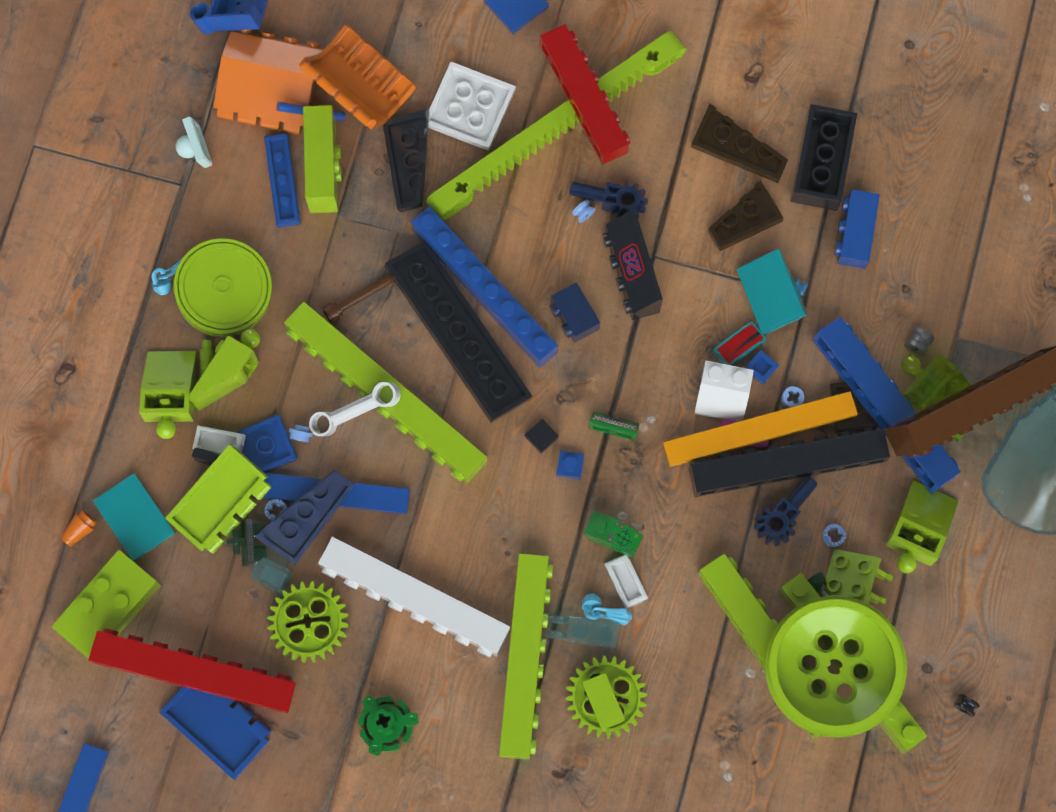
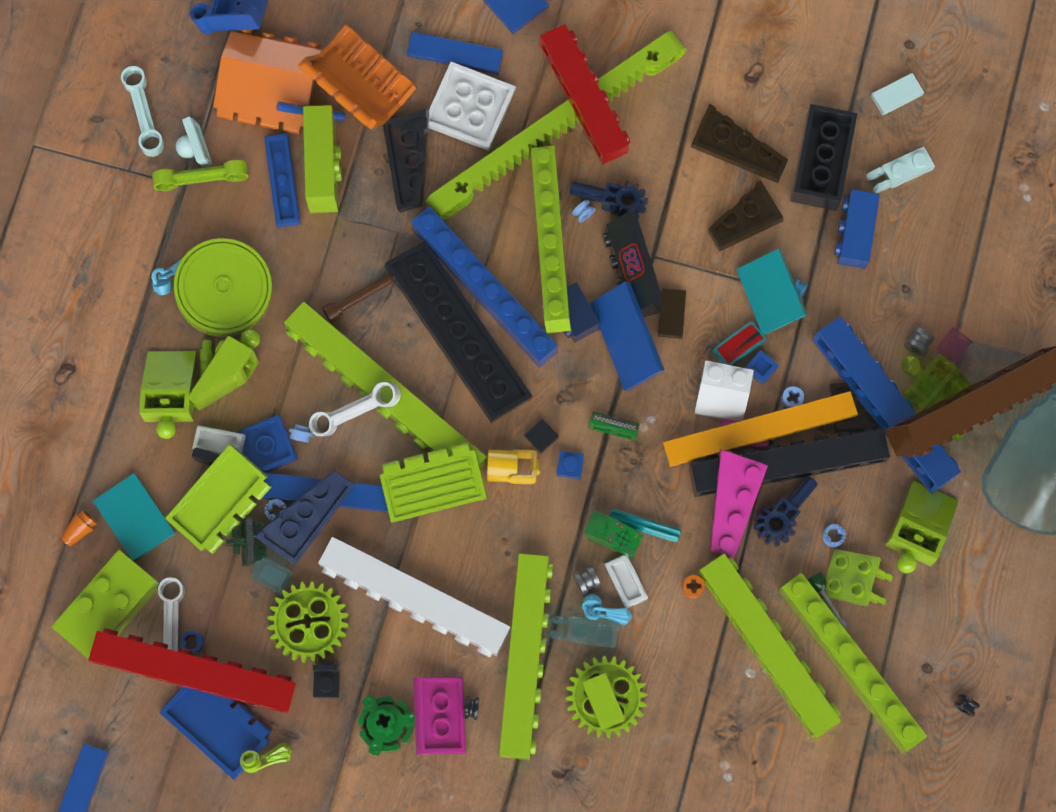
lime wheel [765,596,907,737] -> none
none -> light aqua piece [121,66,164,157]
none -> lime piece [152,160,249,191]
none -> white piece [158,577,185,651]
none -> blue bush [180,631,204,654]
none -> lime piece [240,742,292,773]
none -> black bracket [313,661,340,698]
none -> lime hinge [380,442,488,523]
none -> blue tile [407,32,503,75]
none -> dark pink tile [413,677,466,755]
none -> black bush [465,696,479,720]
none -> yellow piece [487,449,540,484]
none -> lime brick [531,145,571,333]
none -> flat silver wheel [572,564,601,595]
none -> blue tile [590,282,664,391]
none -> teal axle [610,509,681,542]
none -> dark brown tile [658,288,686,339]
none -> orange bush [682,575,705,599]
none -> dark pink wing [709,449,768,559]
none -> light aqua hinge [866,146,935,193]
none -> light aqua tile [870,73,924,116]
none -> clear pink brick [931,327,973,369]

